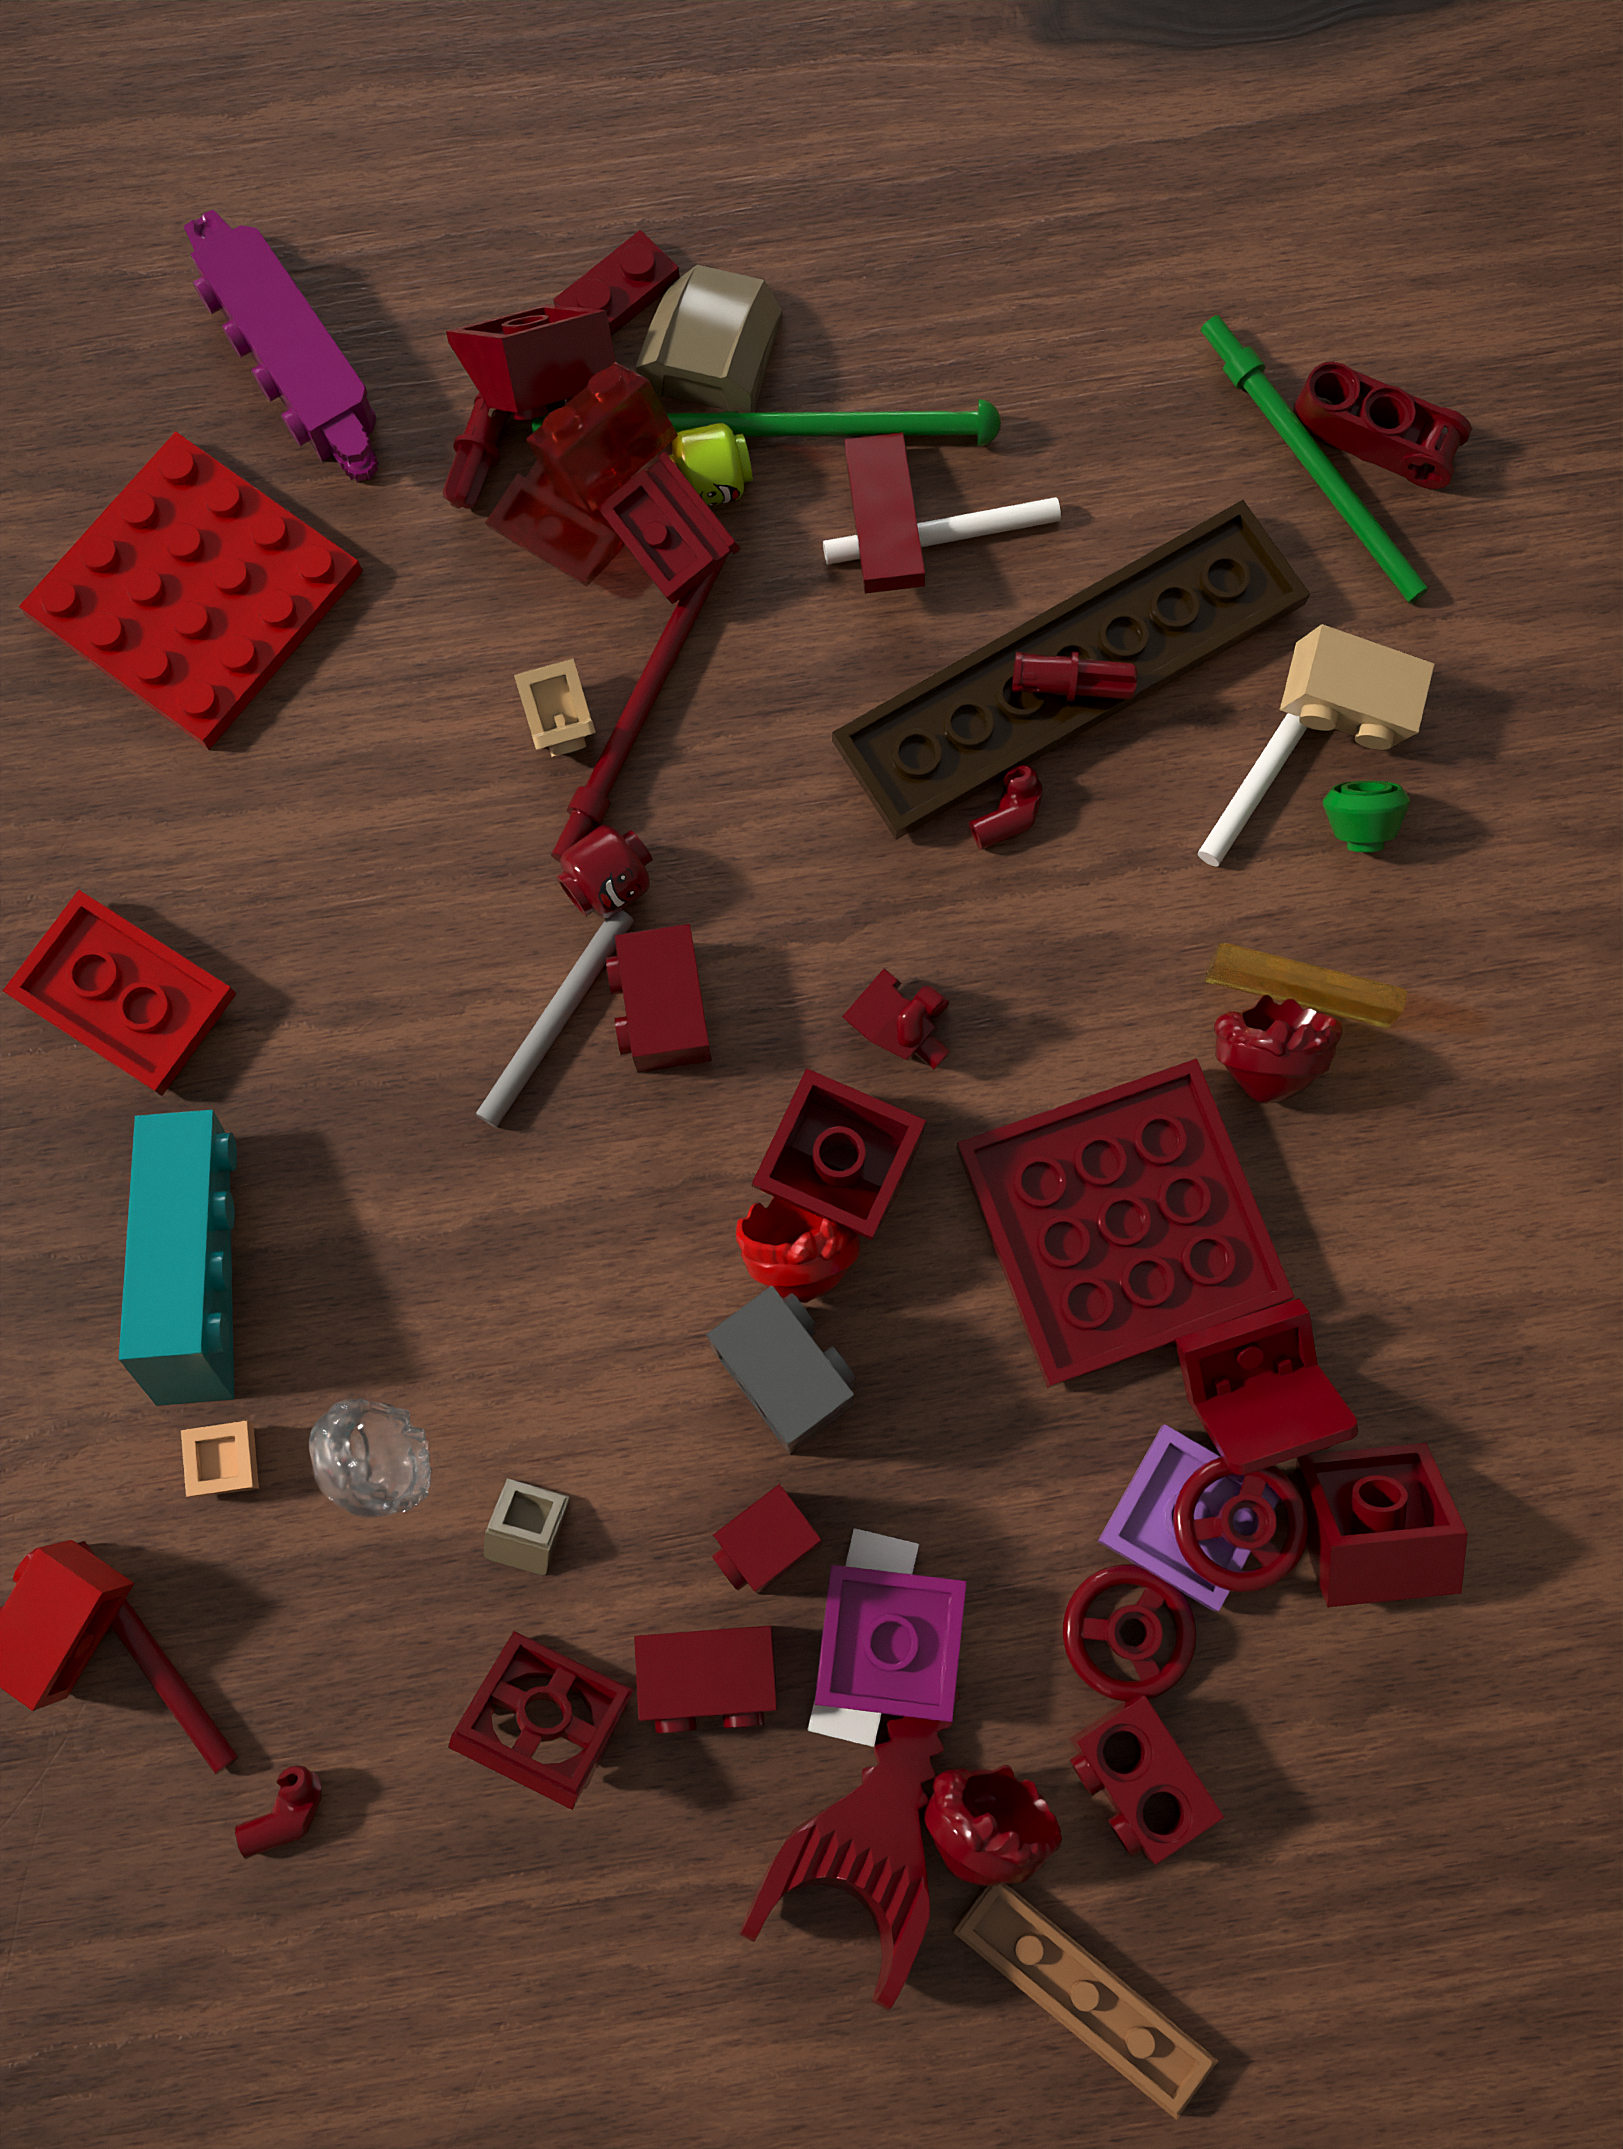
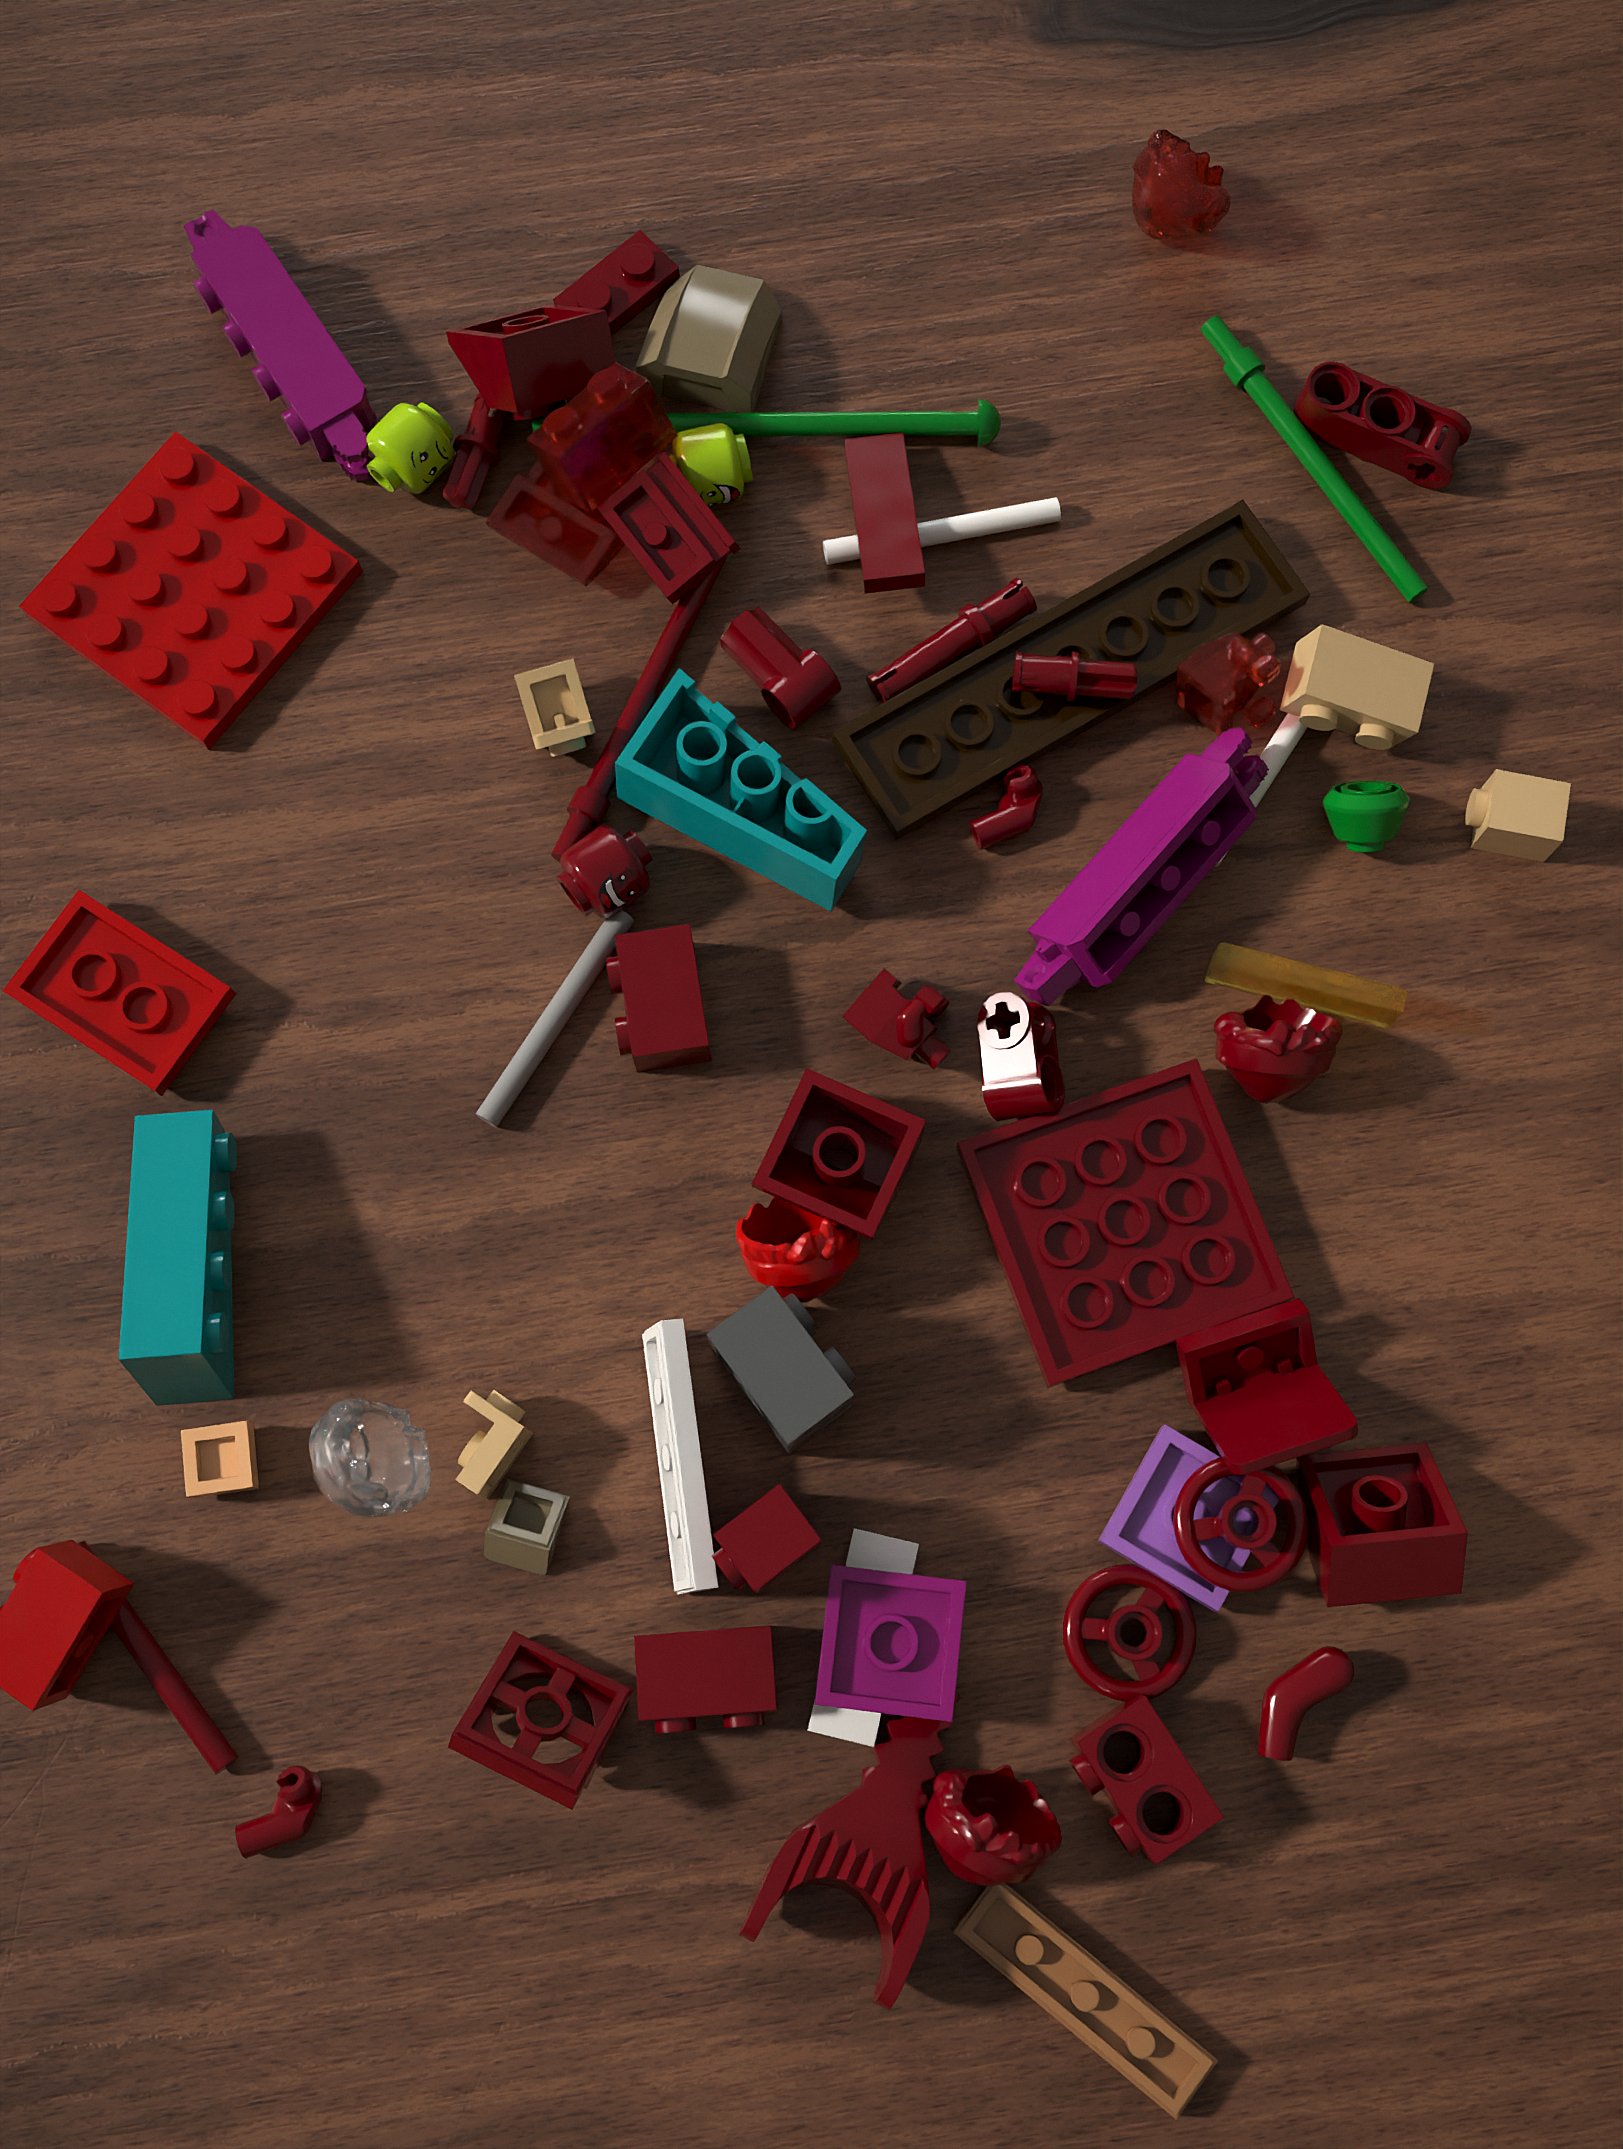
none -> lime head [366,402,454,494]
none -> tan bracket [456,1390,533,1499]
none -> teal wedge [615,668,867,912]
none -> white tile [642,1318,718,1595]
none -> dark red piece [720,606,842,730]
none -> dark red pin [866,578,1037,704]
none -> dark red piece [977,992,1065,1121]
none -> magenta hinge [1014,727,1269,1007]
none -> clear red hair [1132,129,1231,240]
none -> clear red piece [1176,631,1281,736]
none -> dark red arm [1258,1646,1354,1761]
none -> tan brick [1465,769,1571,862]

